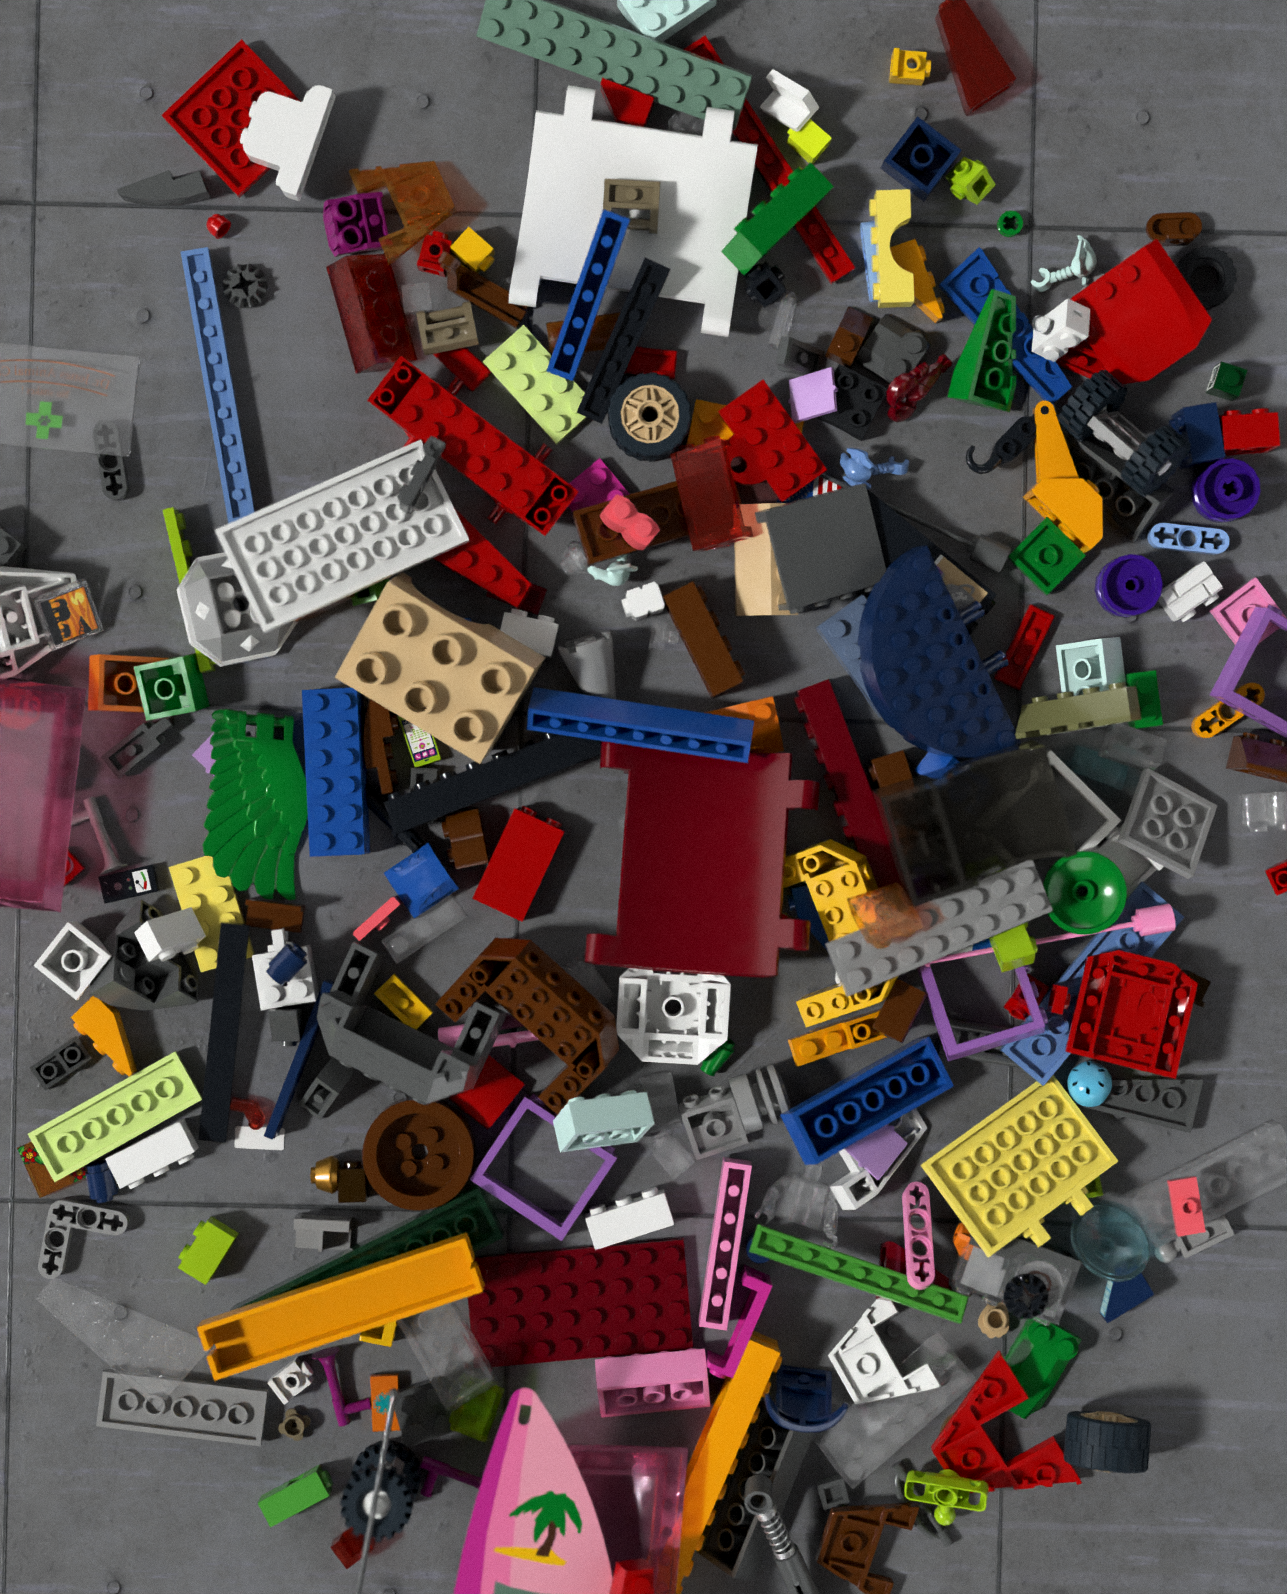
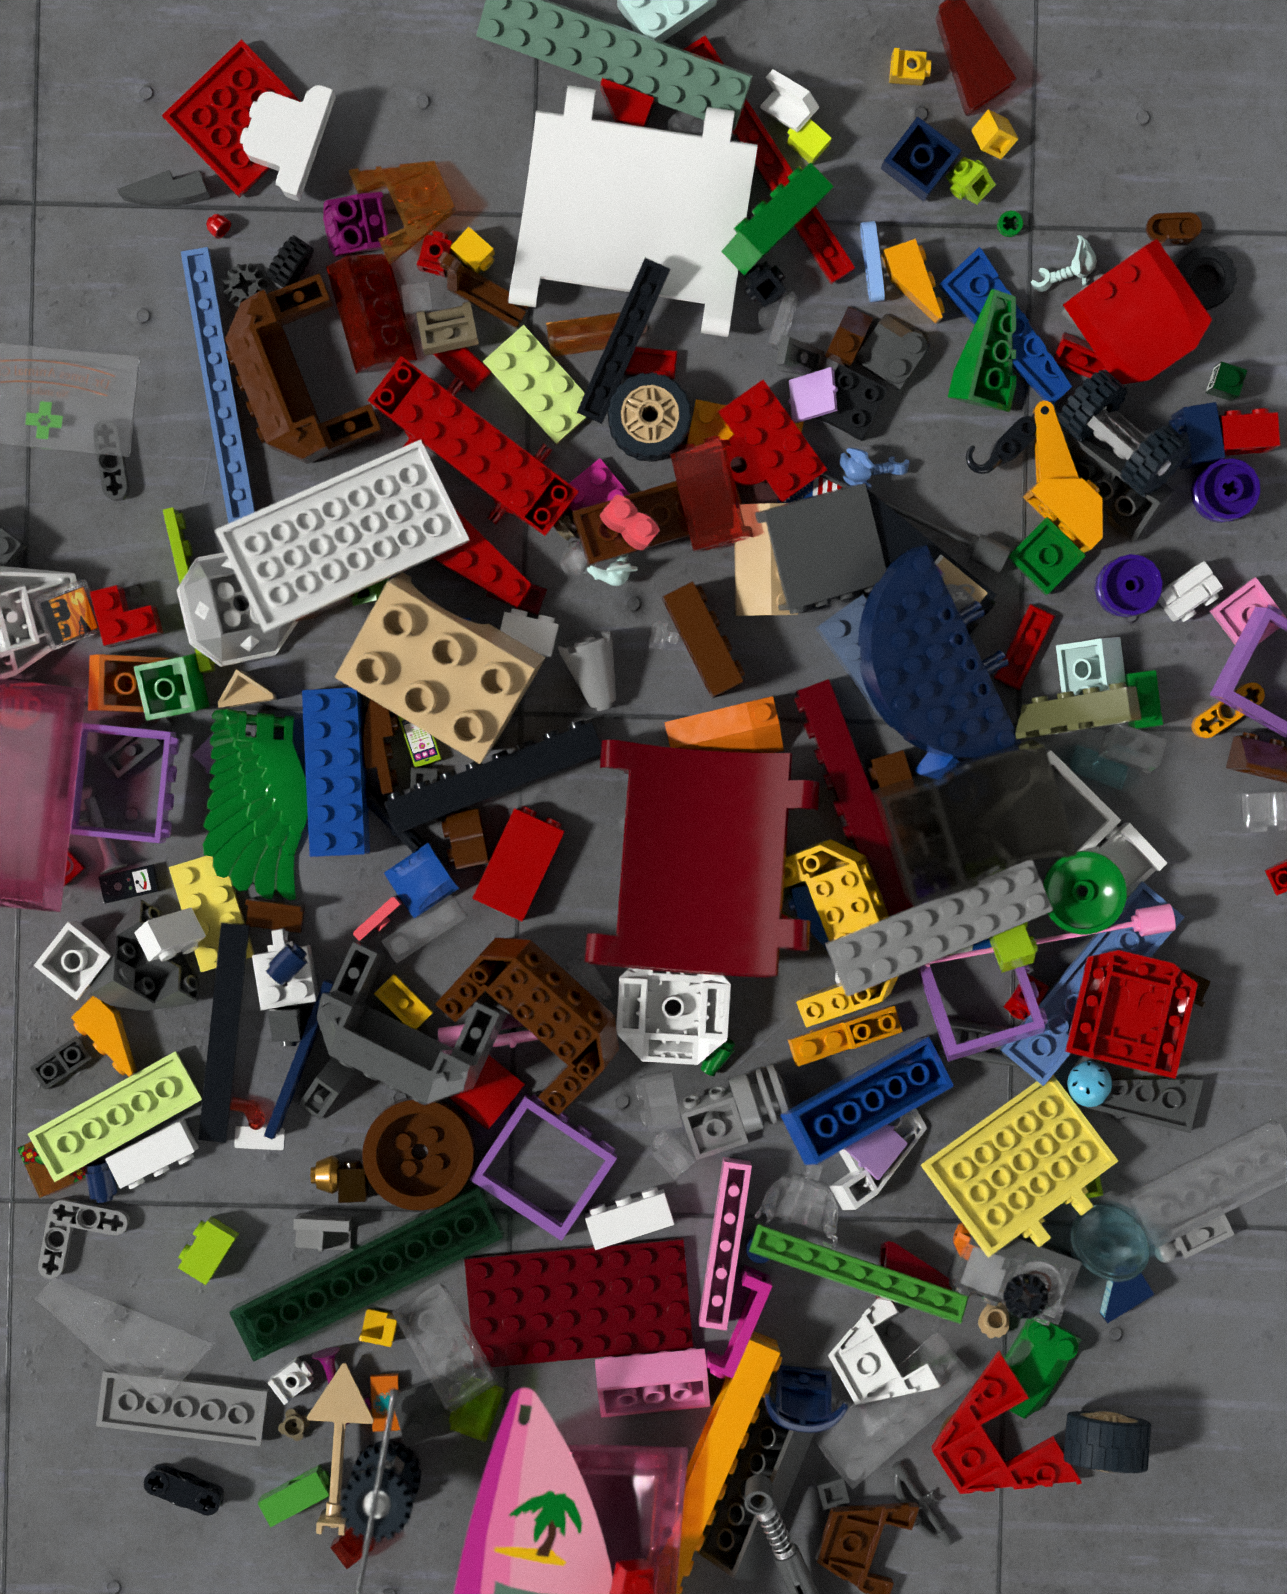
light orange piece [196,1232,485,1381] -> none
dark grey hinge [397,436,446,514] -> none
magenta piece [420,1456,482,1497] -> none
blue brick [527,687,754,763] -> none
blue brick [546,209,631,381] -> none
light aqua brick [553,1090,654,1152] -> none
dark tan plate [603,178,660,234] -> none
white brick [621,582,665,621] -> none
clear orange slope [847,883,924,949] -> none
light yellow arch [869,189,914,308] -> none
reddish brown slope [873,979,927,1044] -> none
dark red animal [886,353,952,423] -> none
bright pink beam [902,1182,935,1290] -> none
lime piece [904,1469,989,1526] -> none
white piece [1032,299,1090,362] -> none
red plate [1046,984,1071,1015] -> none
light grey plate [1117,768,1218,879] -> none
light blue beam [1147,523,1229,555] -> none
coral plate [1167,1176,1206,1237] -> none
none -> medium lavender window [60,722,180,843]
none -> red brick [90,585,163,648]
none -> black piece [143,1464,224,1516]
none -> tan slope [218,669,277,709]
none -> reddish brown wedge [225,273,384,464]
none -> black tyre [267,235,314,287]
none -> tan piece [307,1362,374,1535]
none -> dark tan plate [554,514,579,541]
none -> yellow panel [972,109,1018,159]

